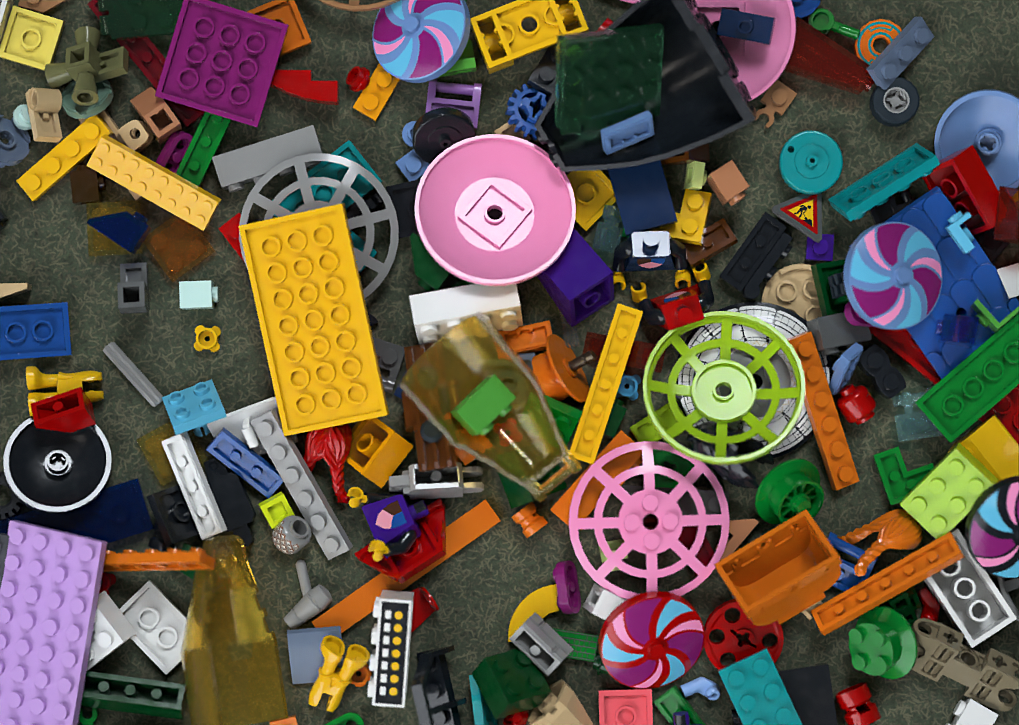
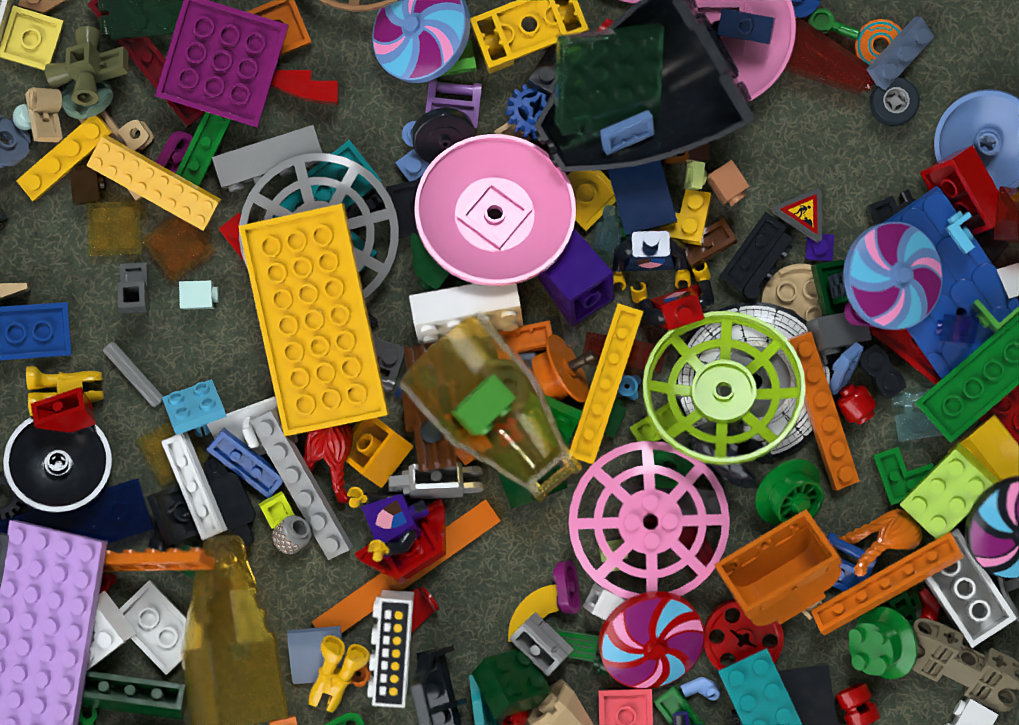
clear blue slope [87,211,152,255] -> none
nougat slope [130,86,182,144] -> none
yellow plate [194,325,221,352] -> none
light grey piece [283,560,332,629] -> none
red plate [346,66,370,92] -> none
light orange plate [353,63,400,122] -> none
orange wheel [511,502,548,538] -> none
orange brick [550,430,643,530] -> none
nougat slope [715,518,759,560] -> none
medium nougat plate [755,80,797,129] -> none
teal wheel [778,130,843,195] -> none
teal plate [828,143,940,222] -> none

